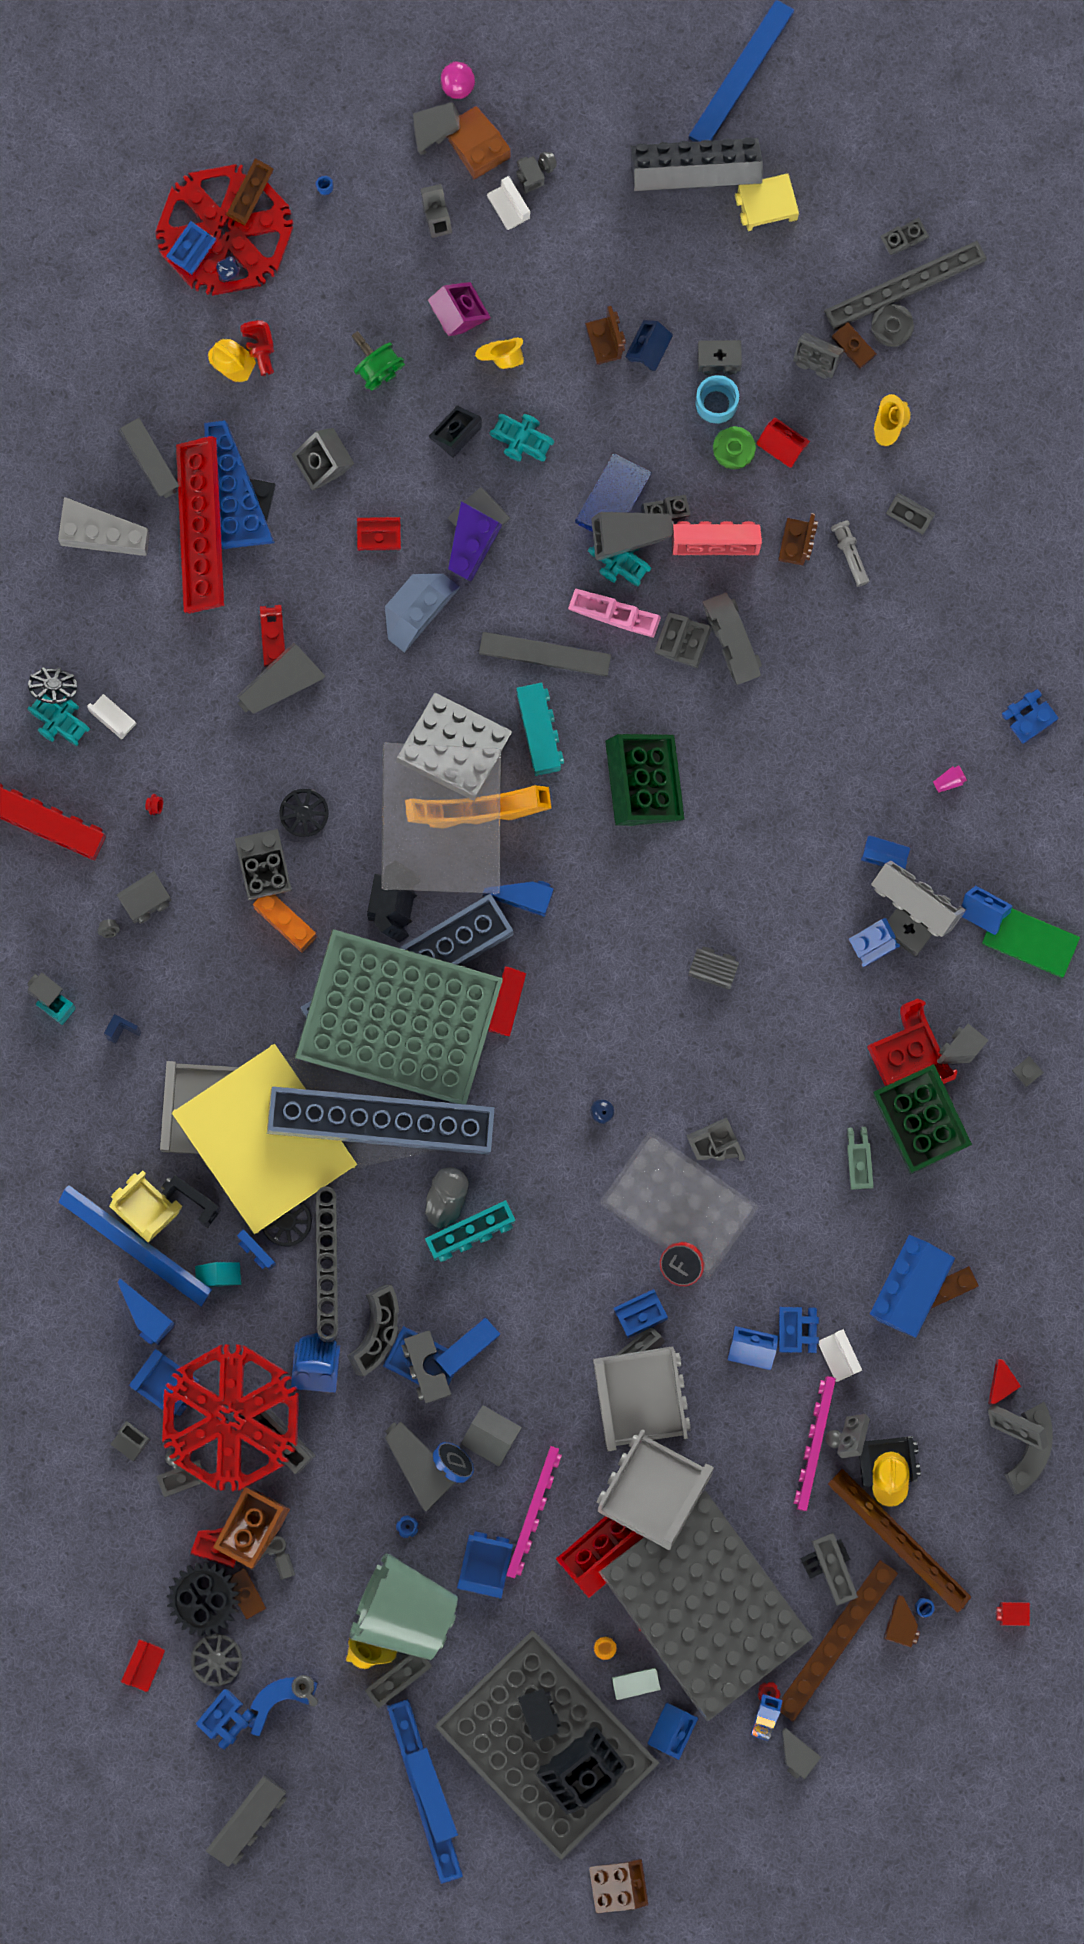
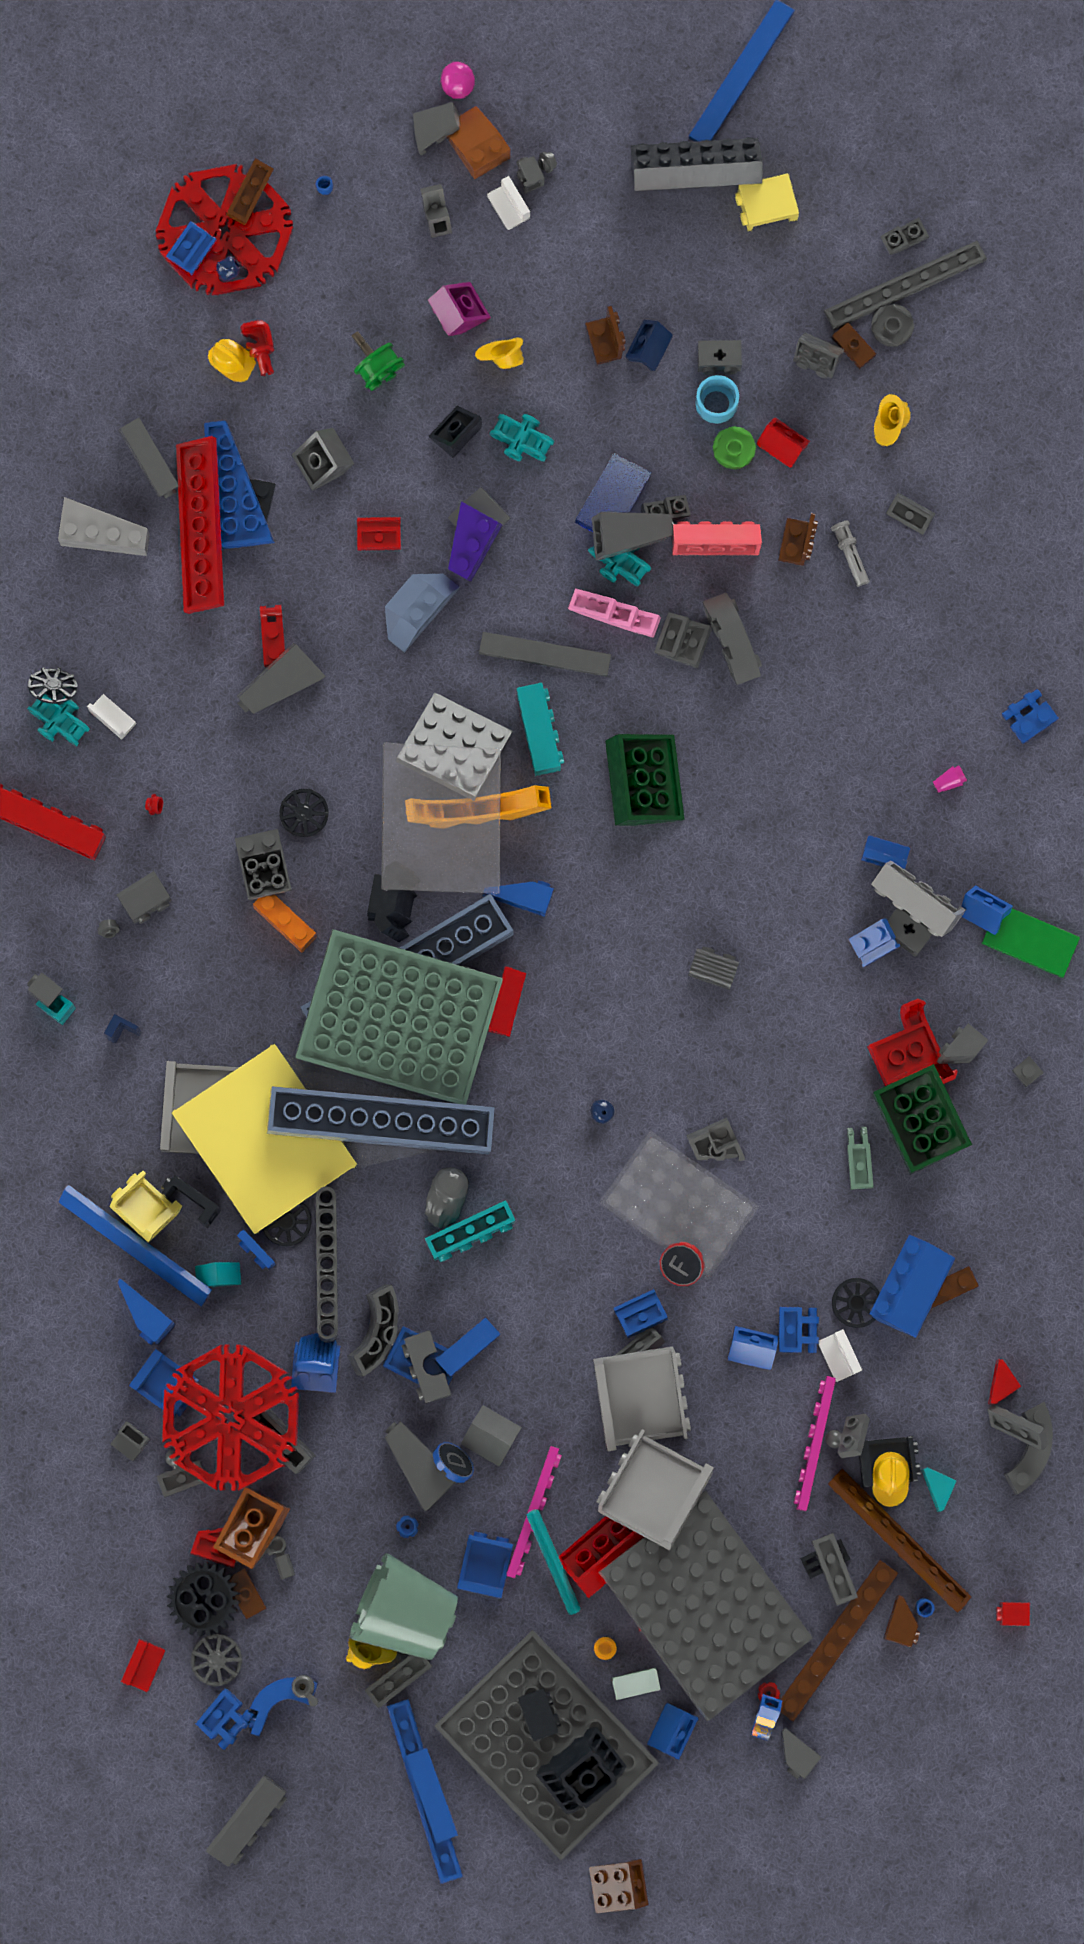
none -> teal axle [527,1509,580,1615]
none -> black wheel [832,1278,880,1328]
none -> teal slope [921,1467,956,1512]

